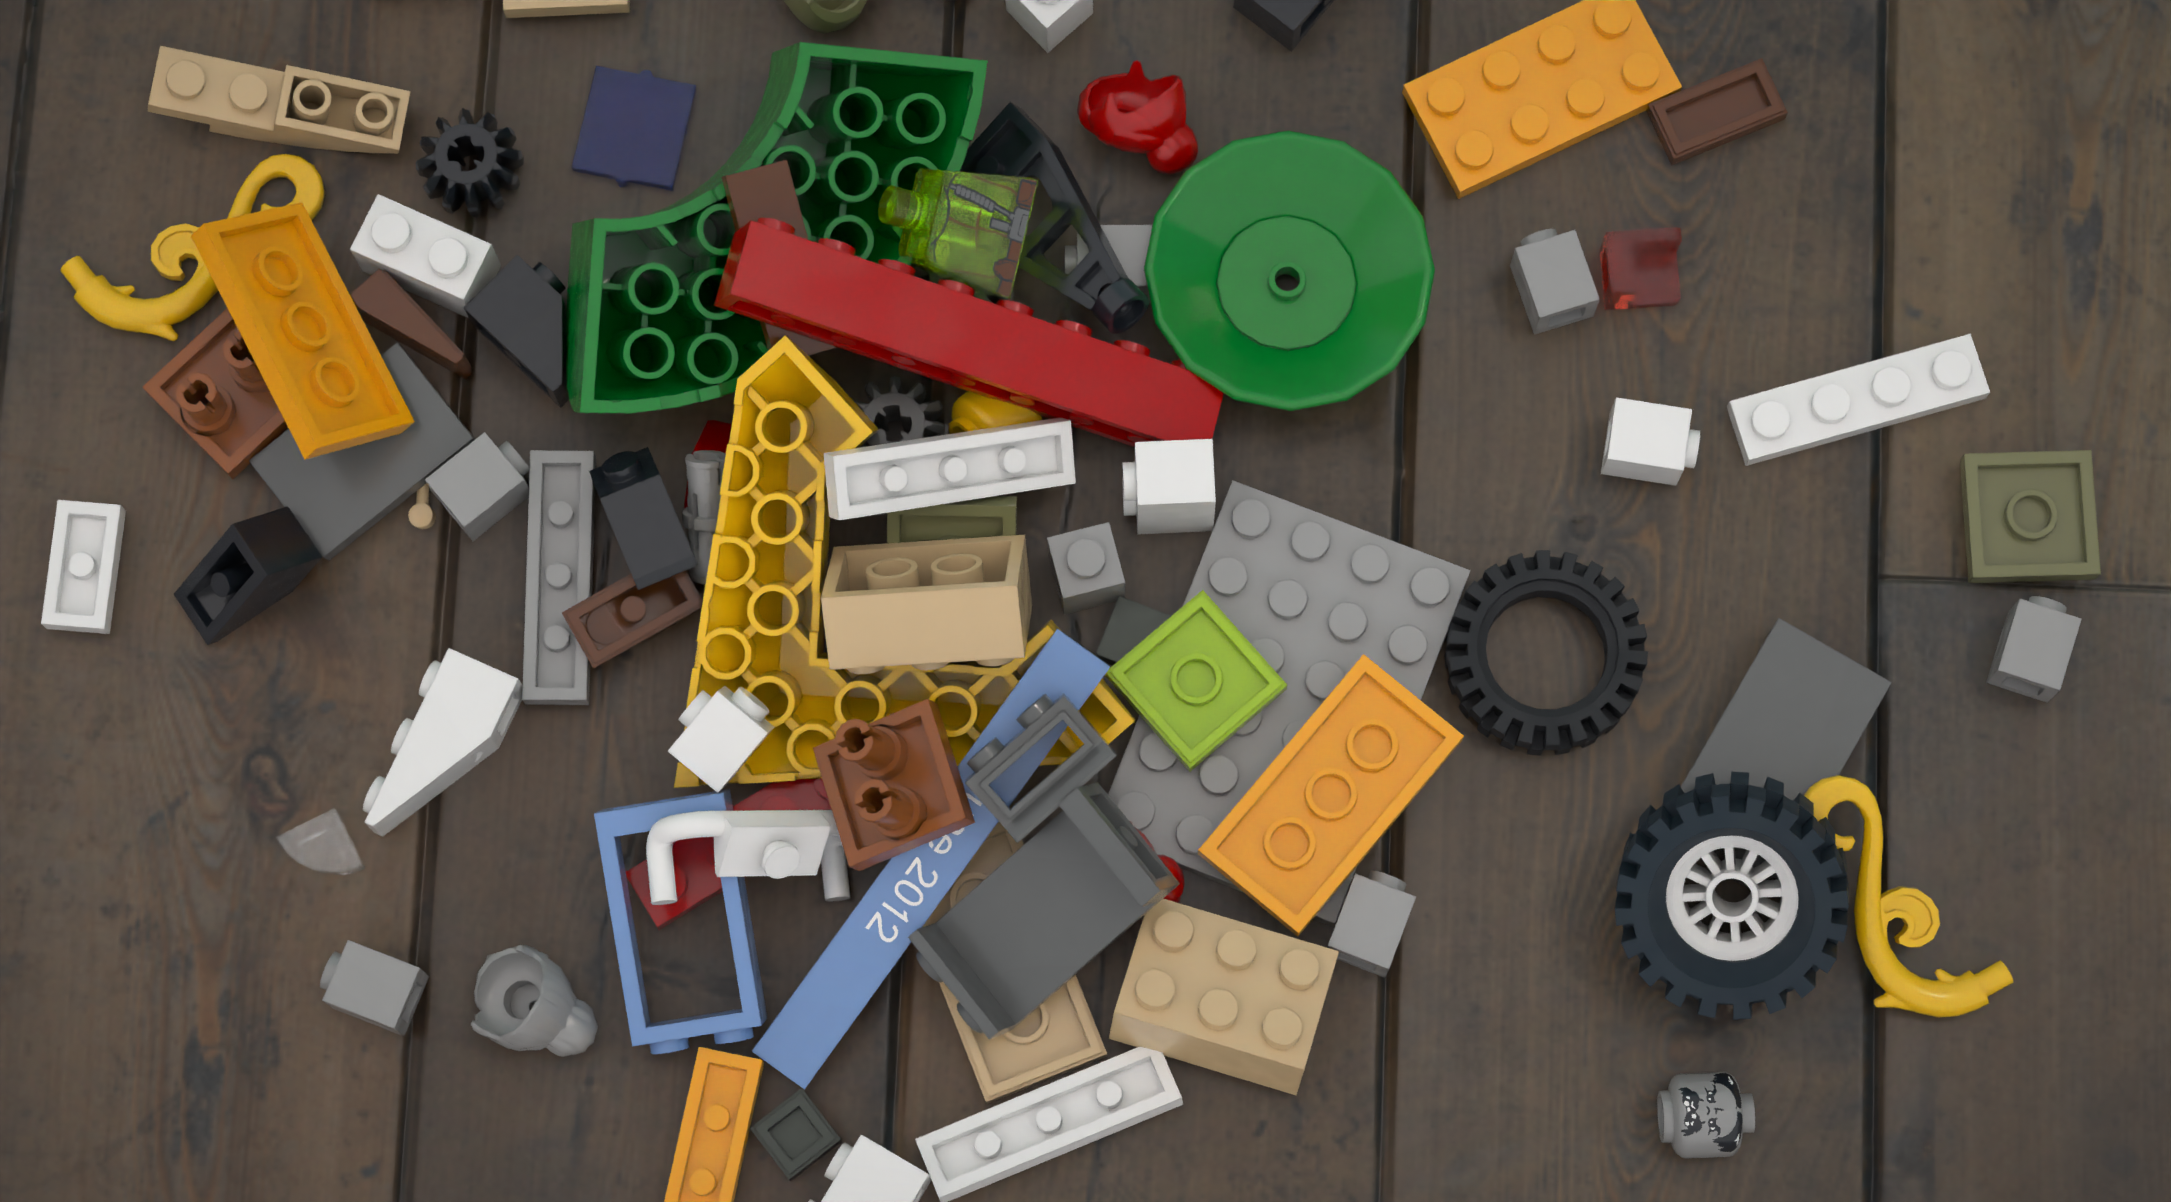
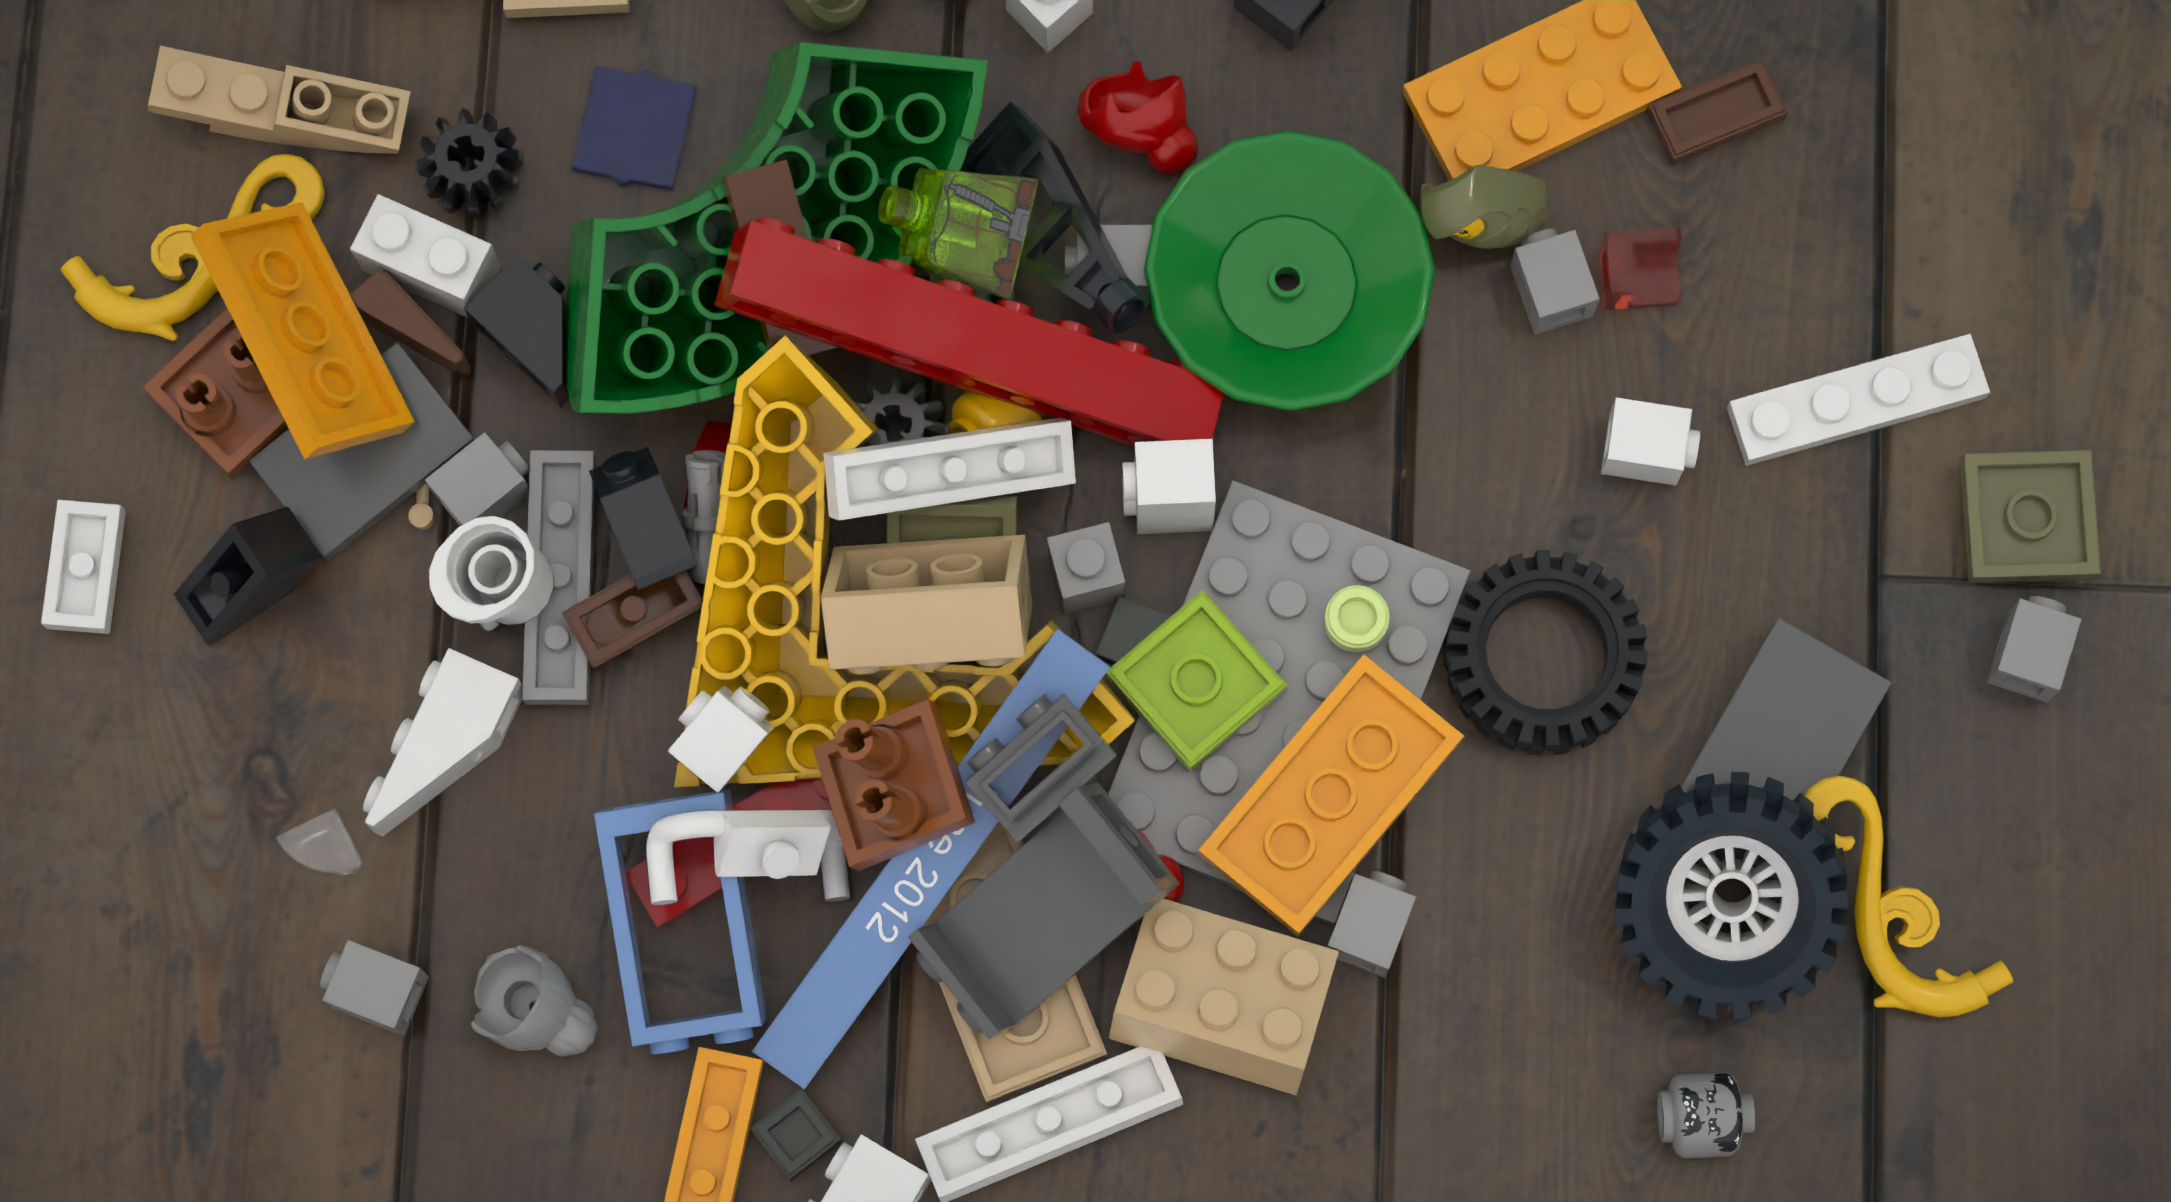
none -> white hat [429,516,553,631]
none -> yellowish green tile [1324,585,1390,653]
none -> olive piece [1420,165,1548,249]

